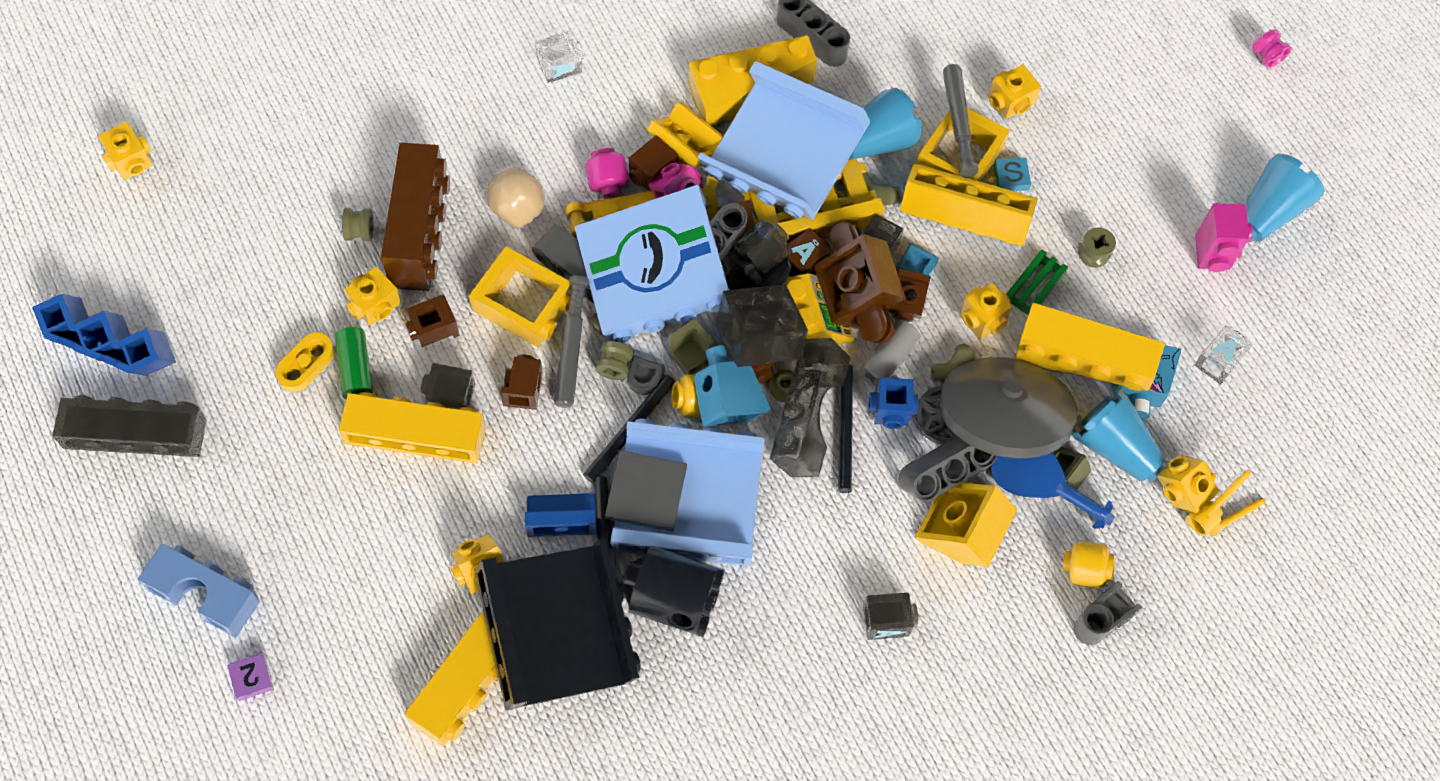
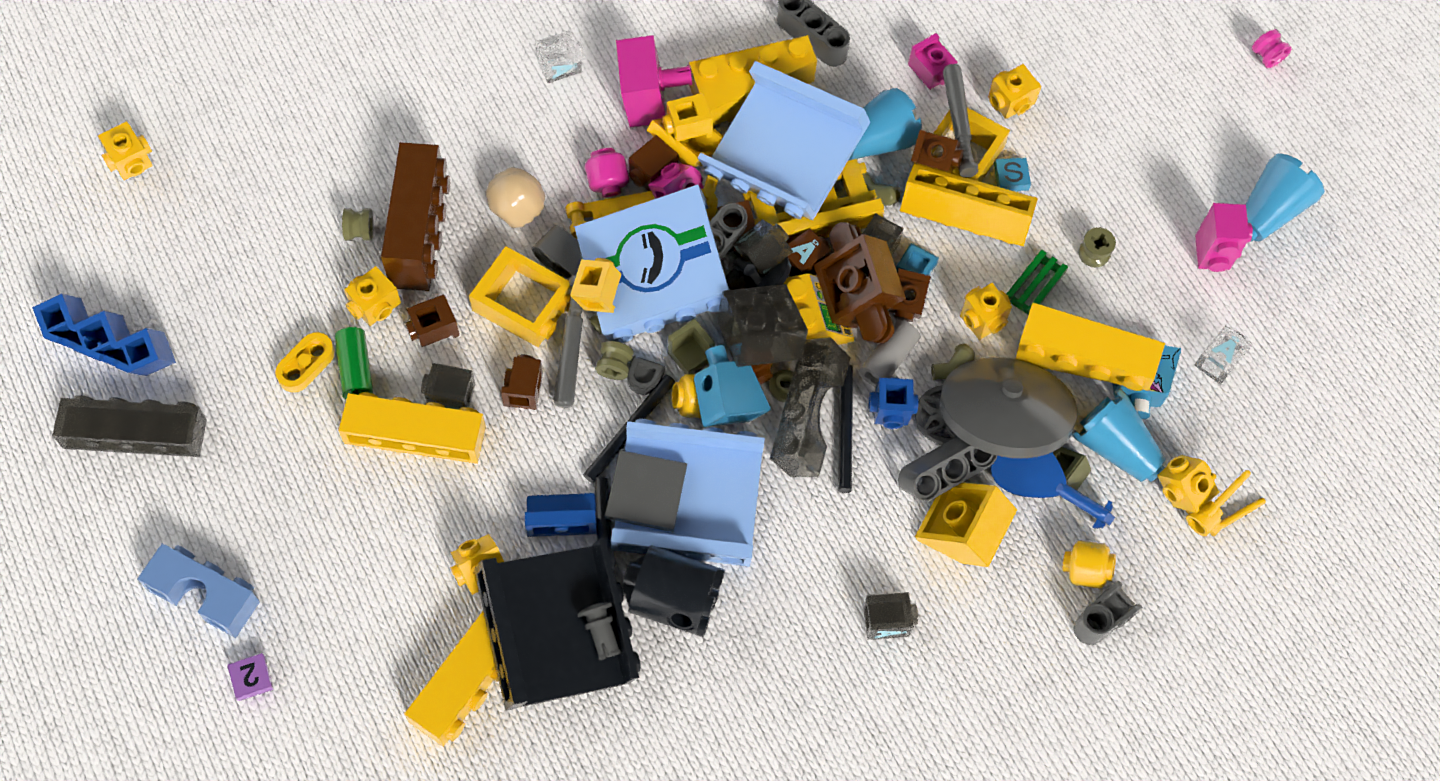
none -> yellow brick [570,258,621,313]
none -> dark grey pin [577,602,621,660]
none -> dark pink brick [616,35,693,128]
none -> yellow brick [663,93,713,142]
none -> dark pink brick [908,33,958,90]
none -> reddish brown brick [911,130,964,174]

